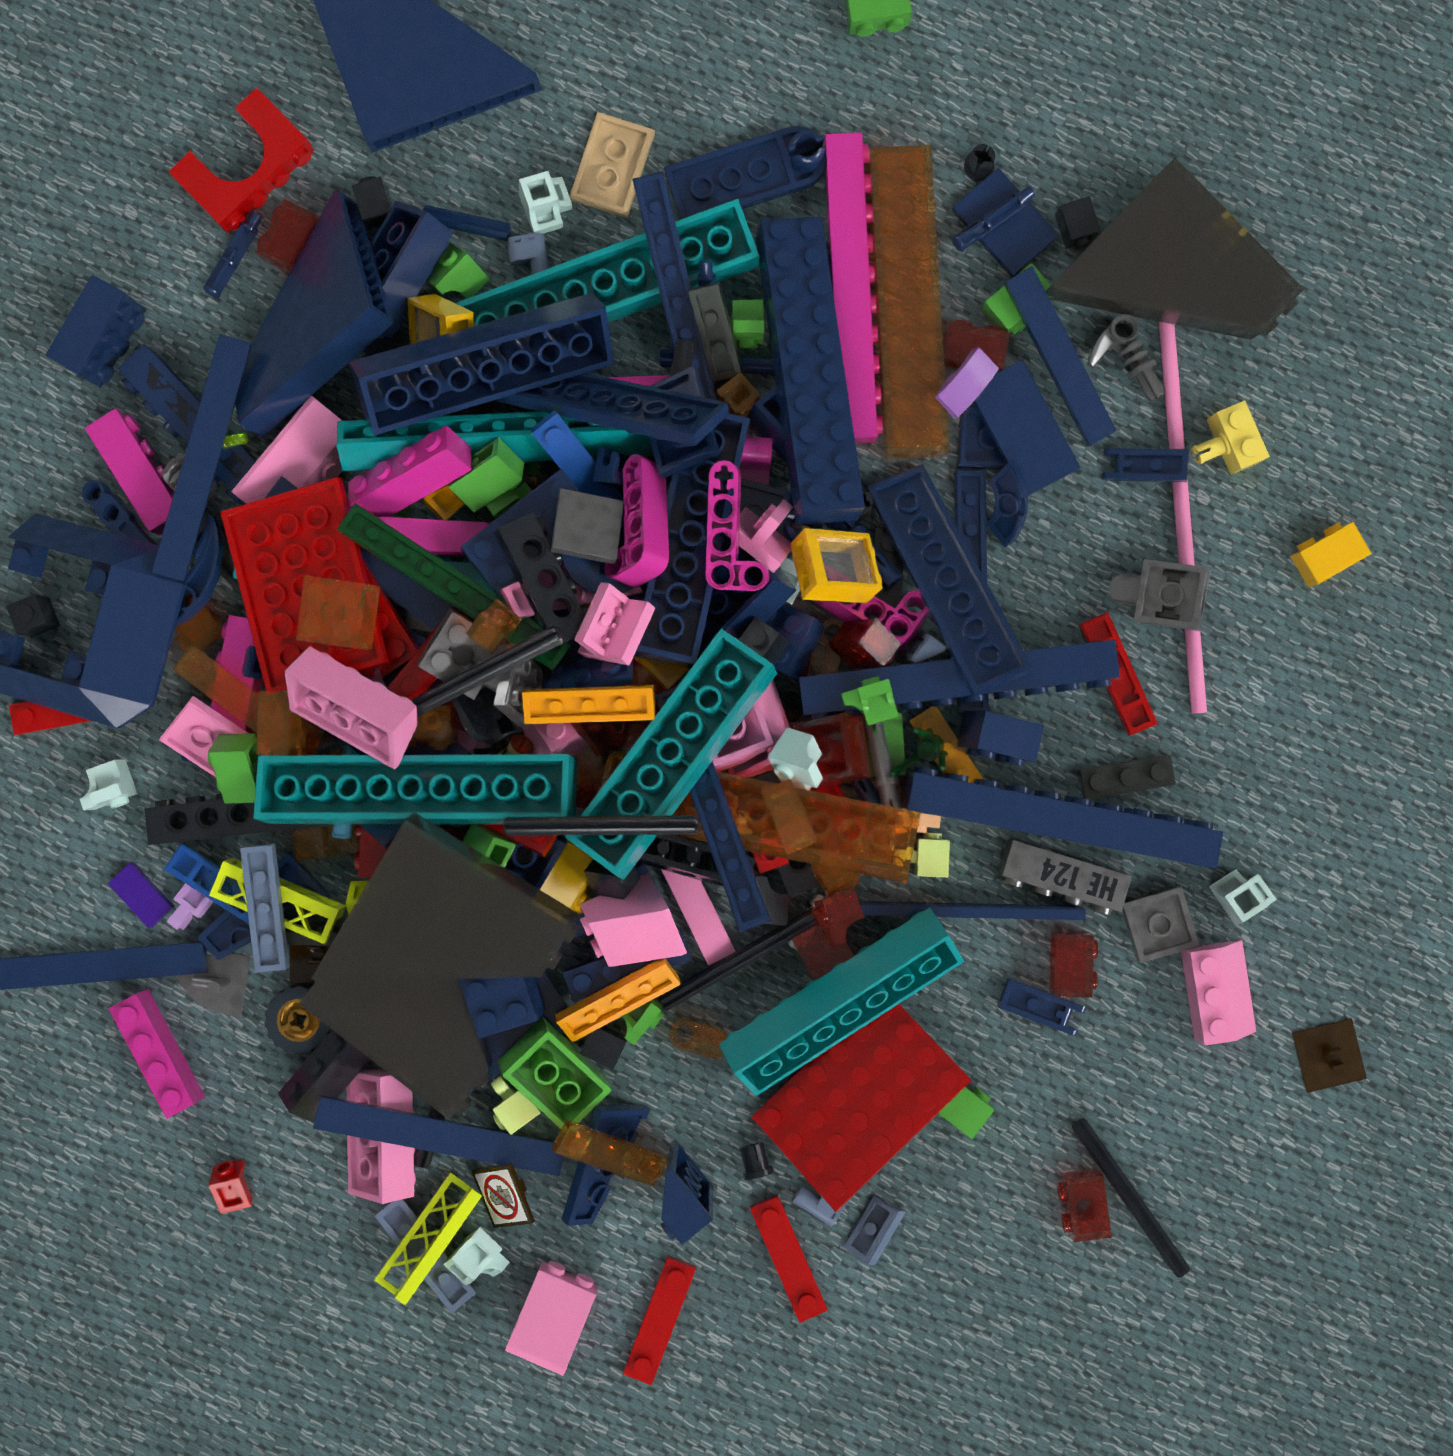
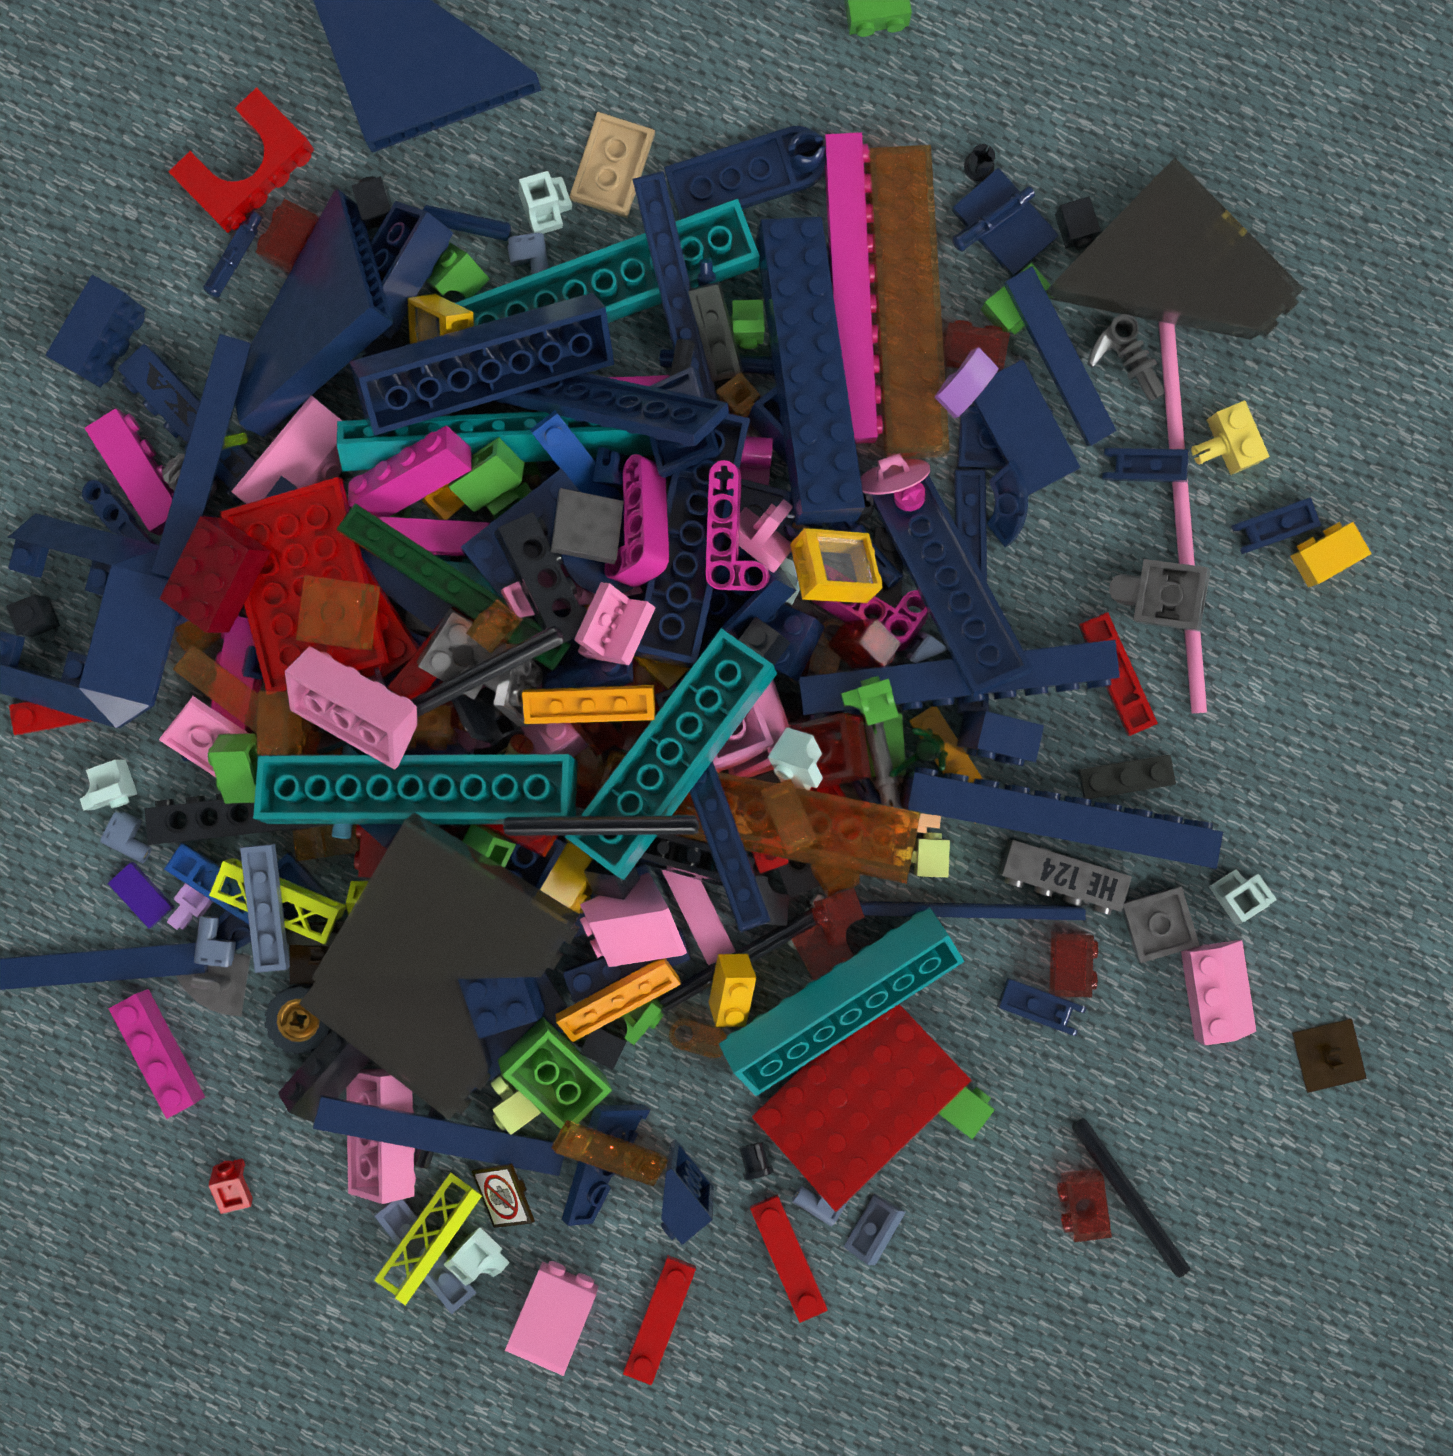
none -> sand blue piece [101,811,152,864]
none -> dark red brick [159,516,271,633]
none -> sand blue piece [194,916,236,967]
none -> yellow brick [708,954,756,1027]
none -> bright pink shield [860,453,930,495]
none -> dark pink tile [894,483,925,511]
none -> dark blue hinge [1231,497,1321,554]

